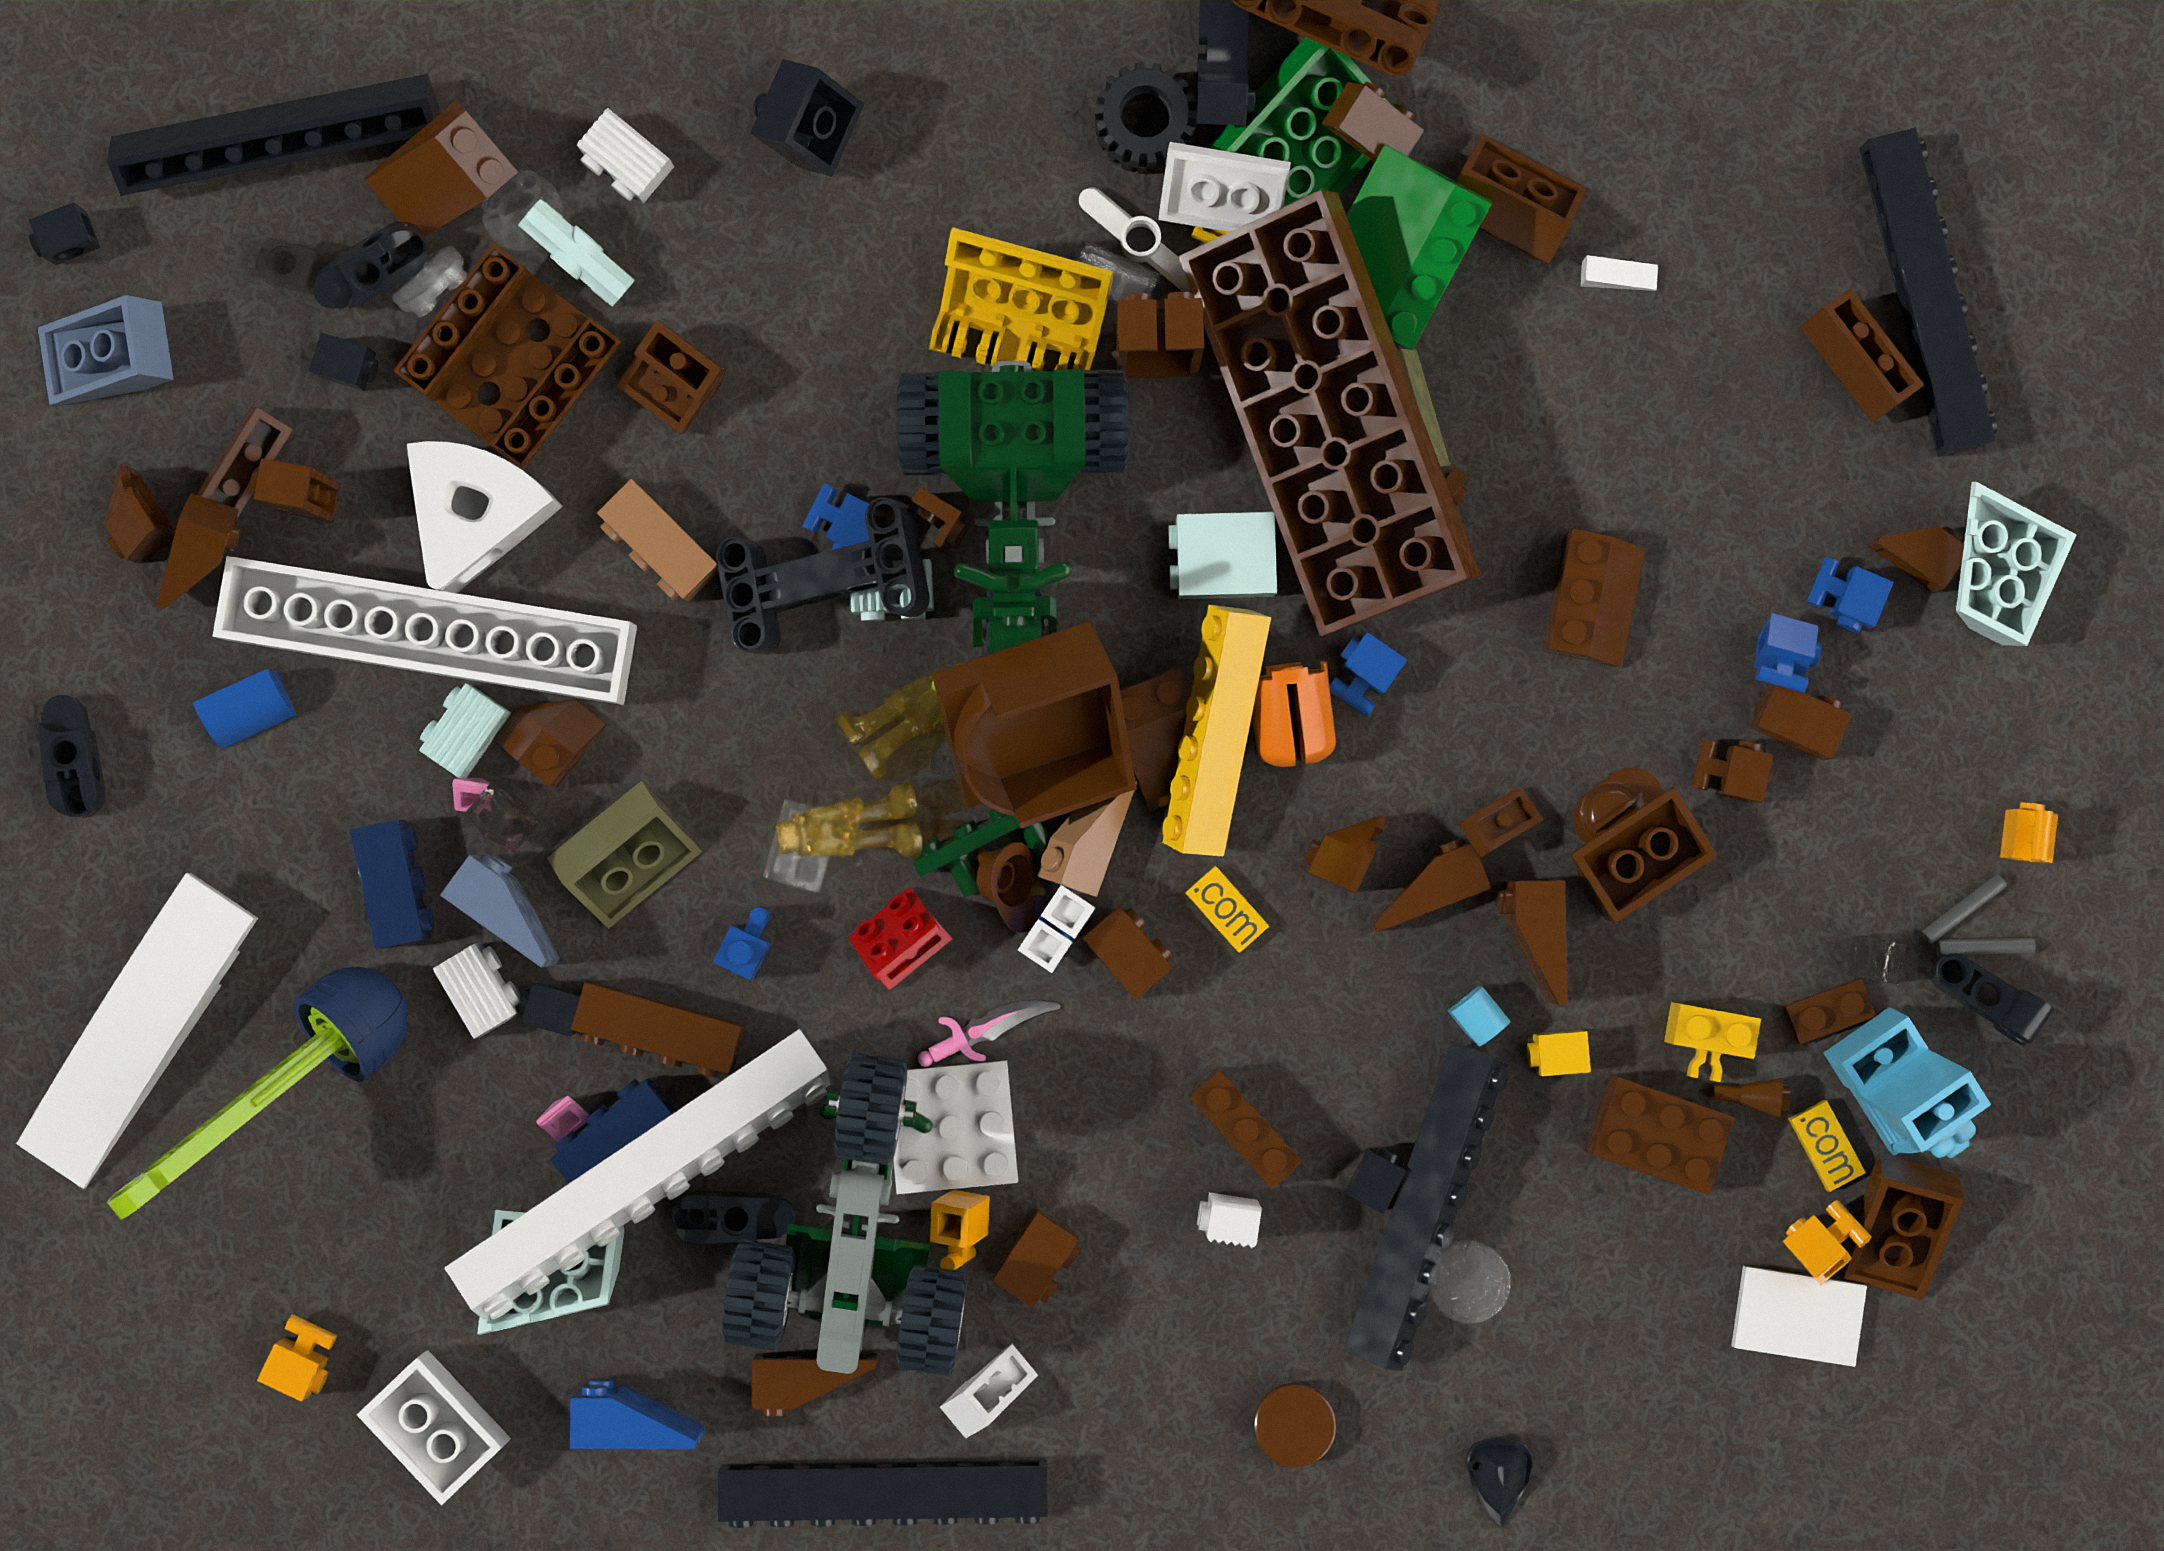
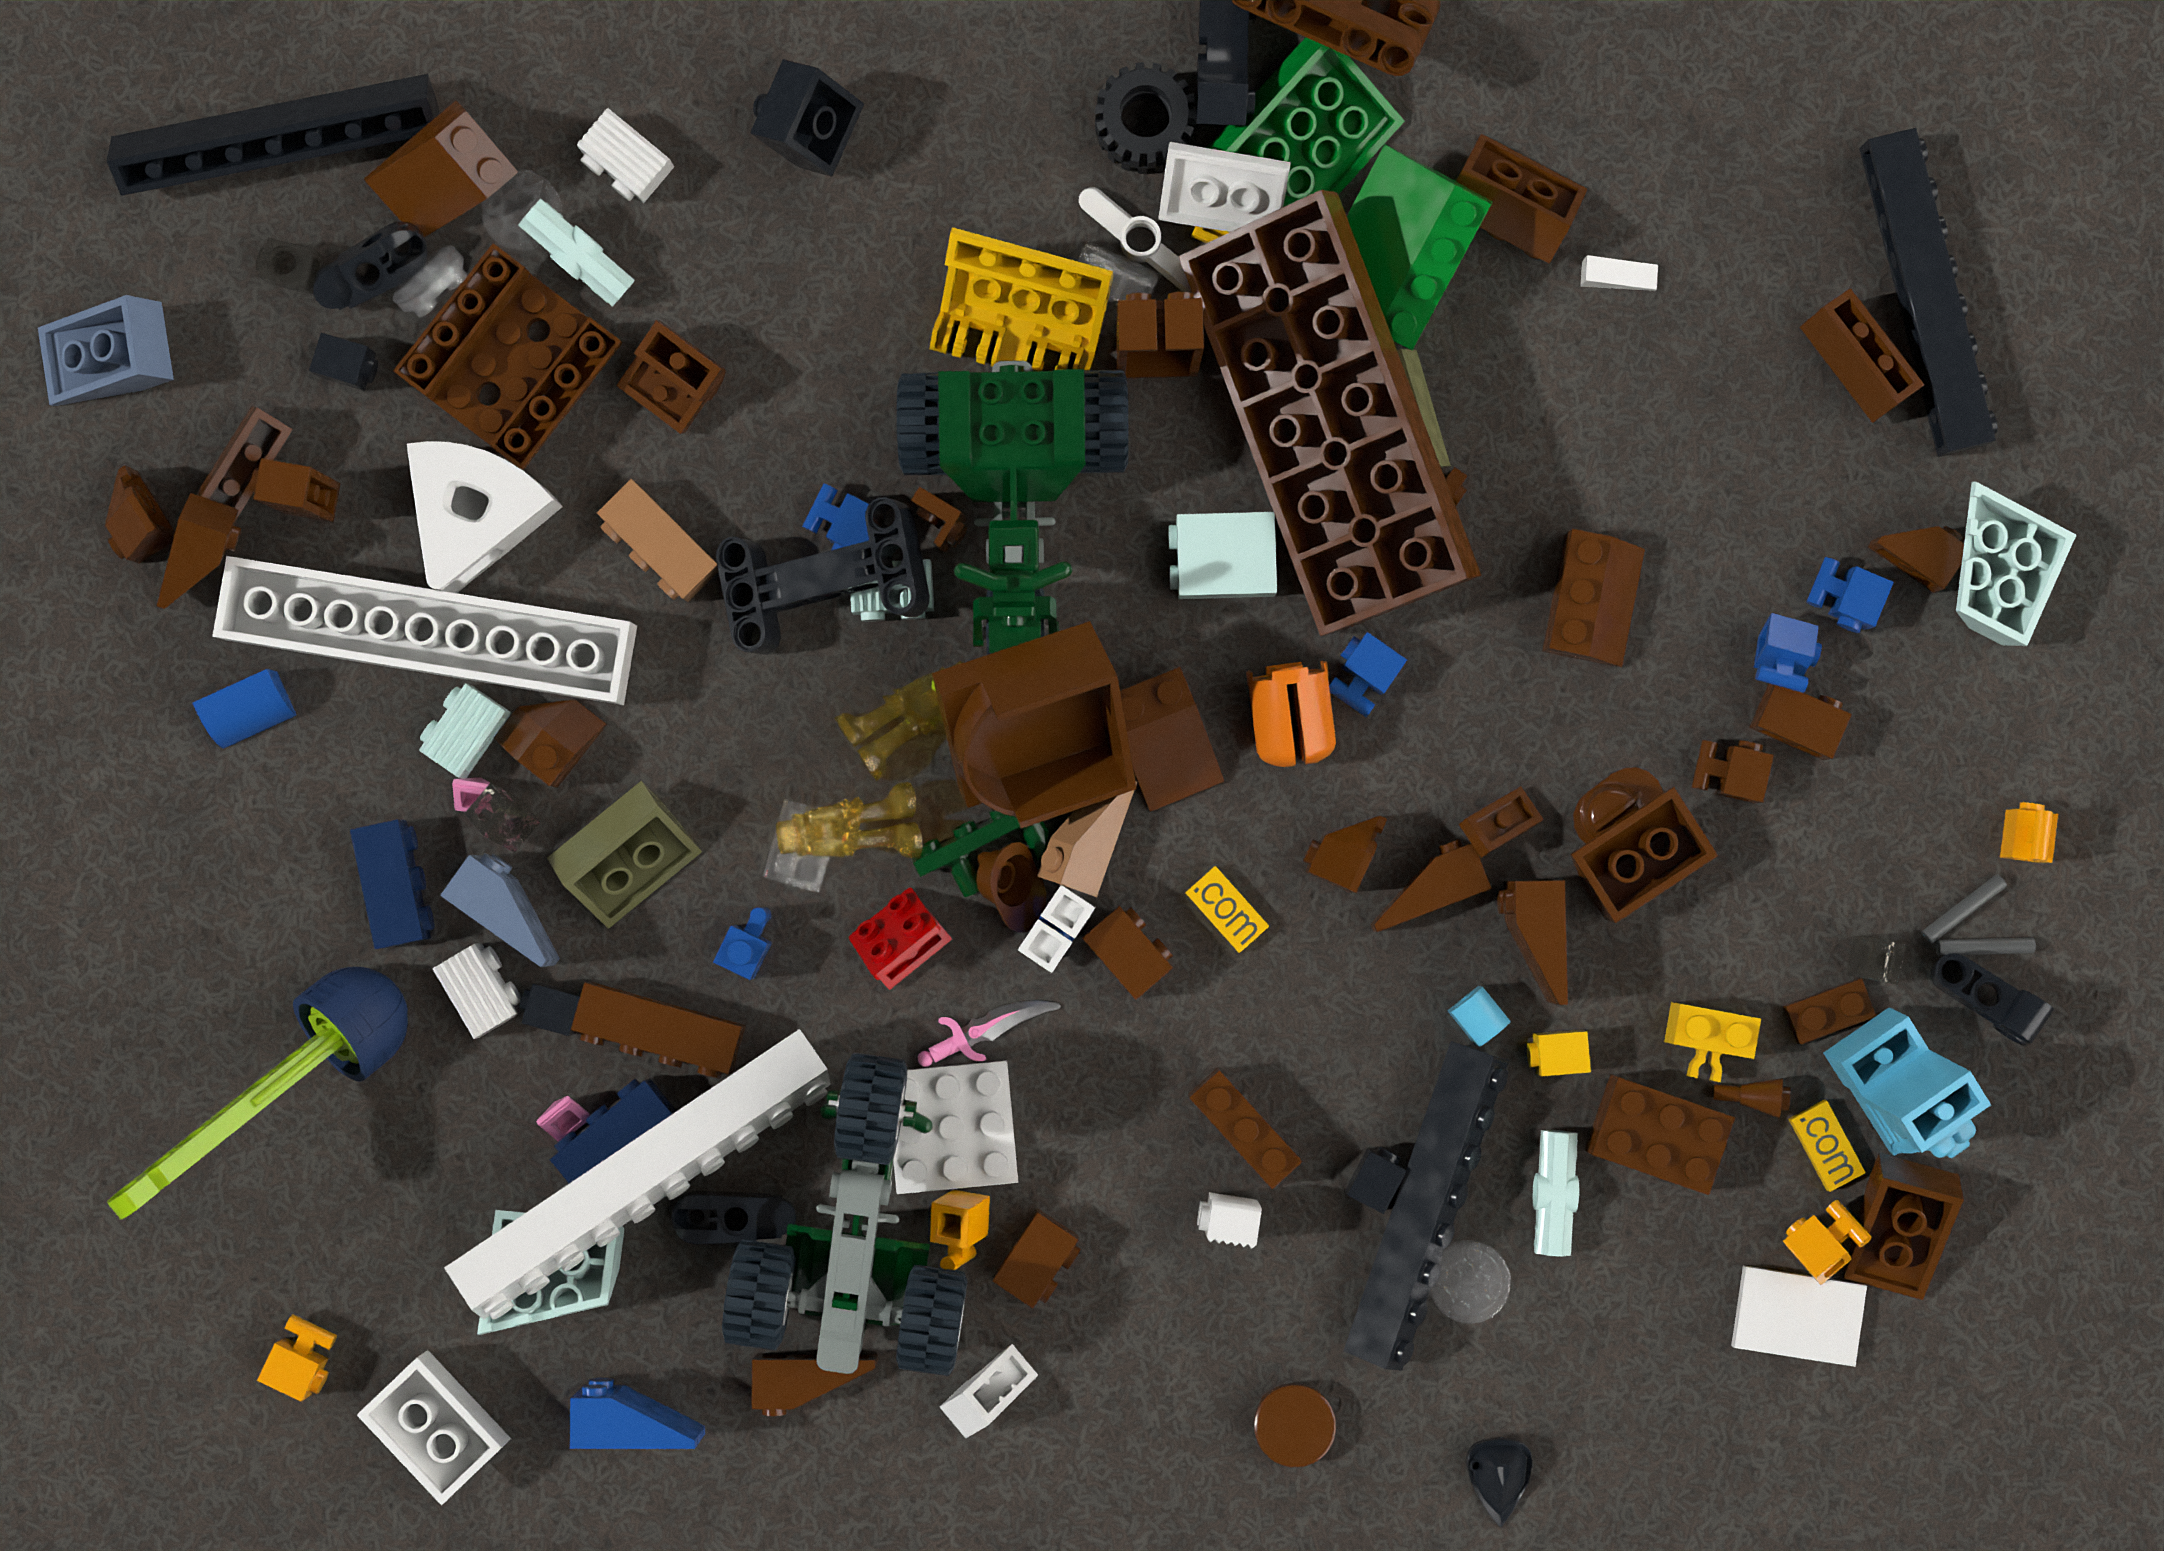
white slope [16,873,258,1189] -> none
black brick [28,202,101,265] -> none
black piece [38,695,106,818] -> none
black brick [718,1460,1048,1528] -> none
yellow brick [1162,604,1271,856] -> none
brick [1322,81,1424,163] -> none
none -> light aqua piece [1533,1130,1579,1257]

